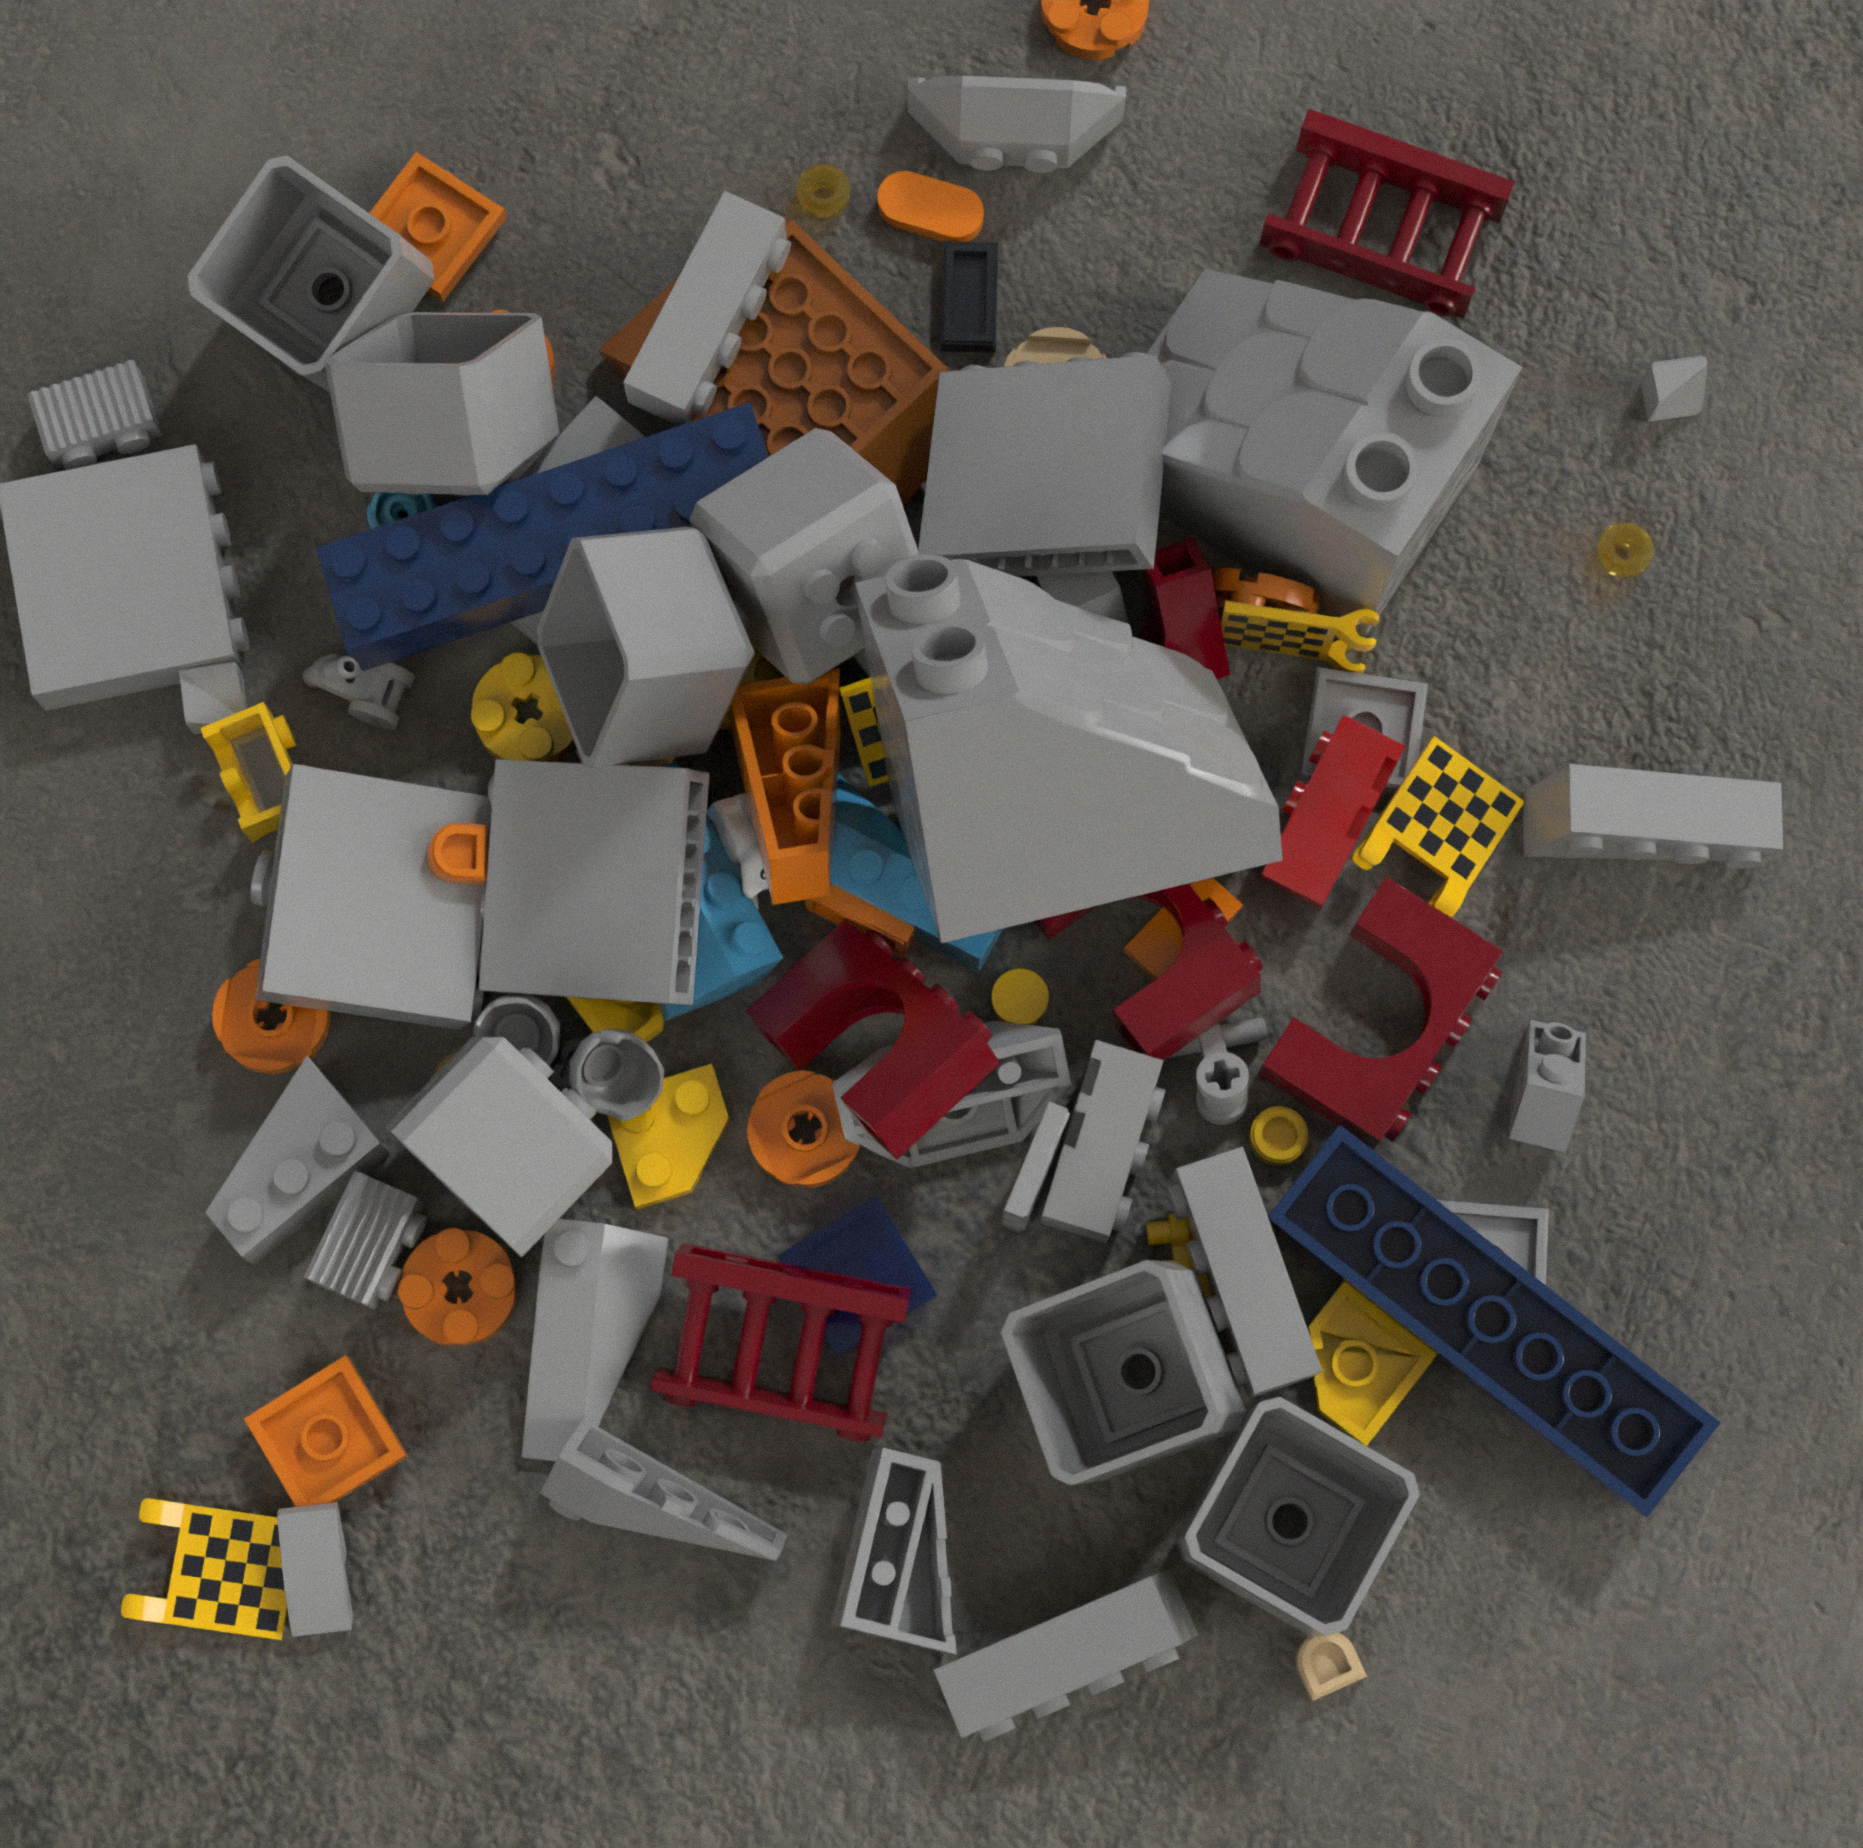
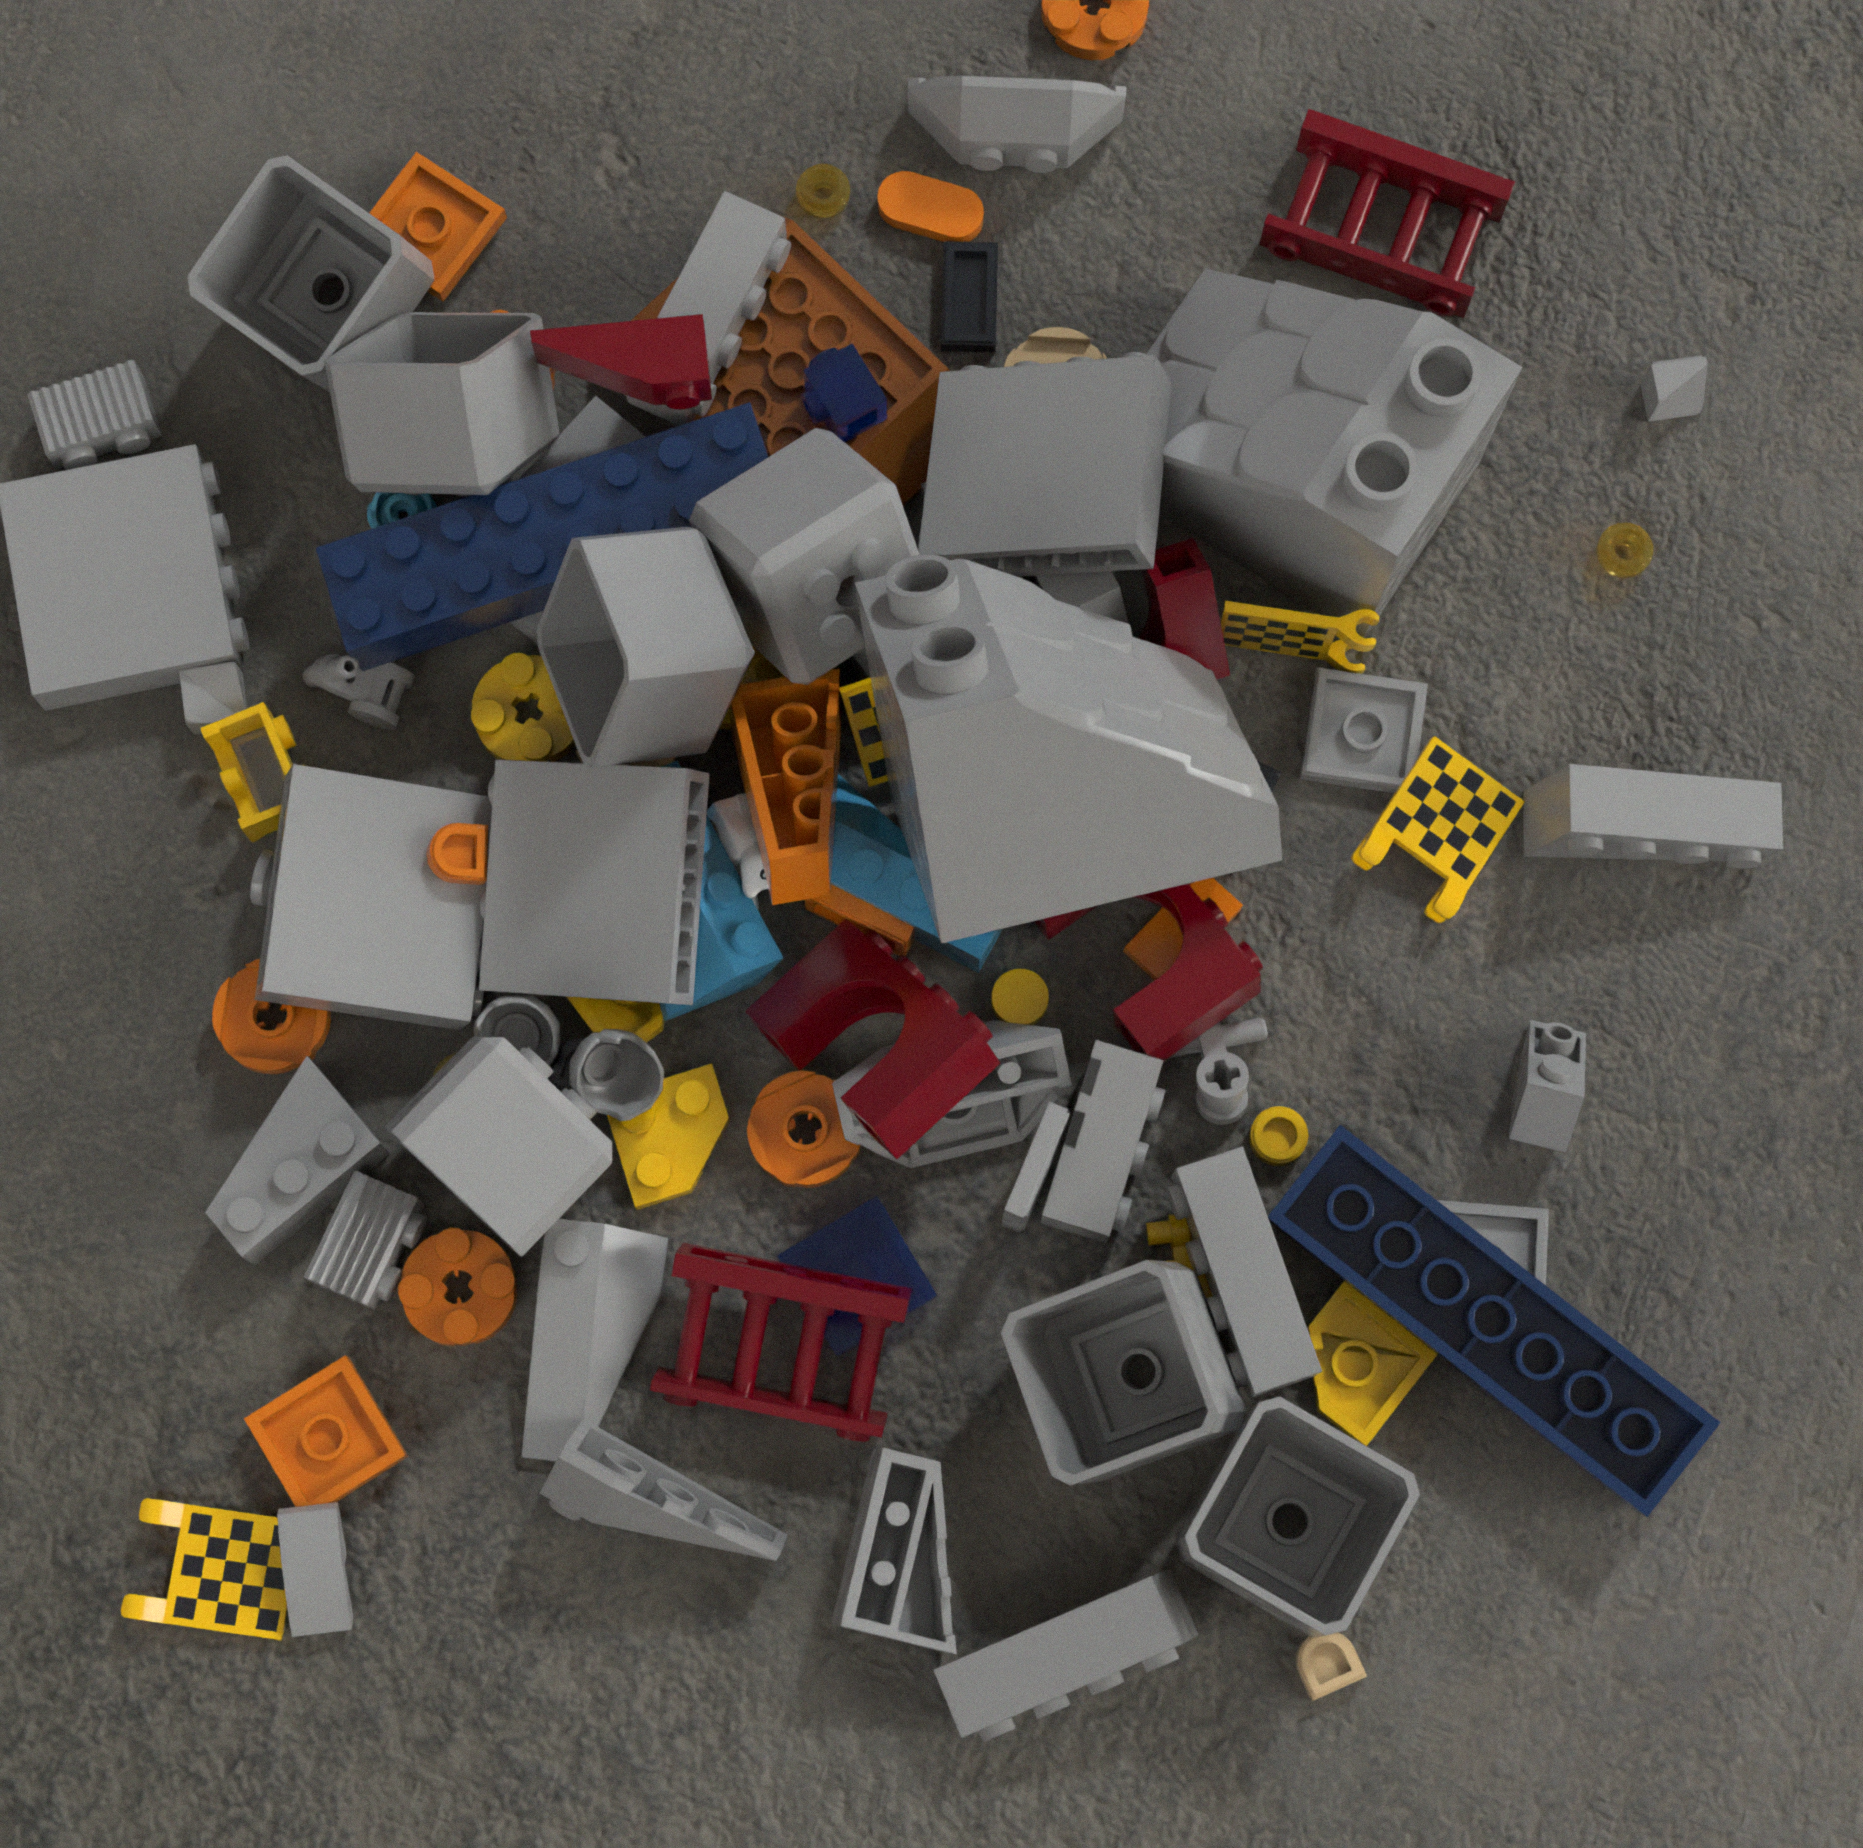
orange plate [1211,568,1321,614] -> none
dark red arch [1258,876,1503,1150] -> none
red wedge [1260,714,1406,910] -> none
none -> dark red slope [530,314,712,410]
none -> clear blue brick [800,343,887,443]

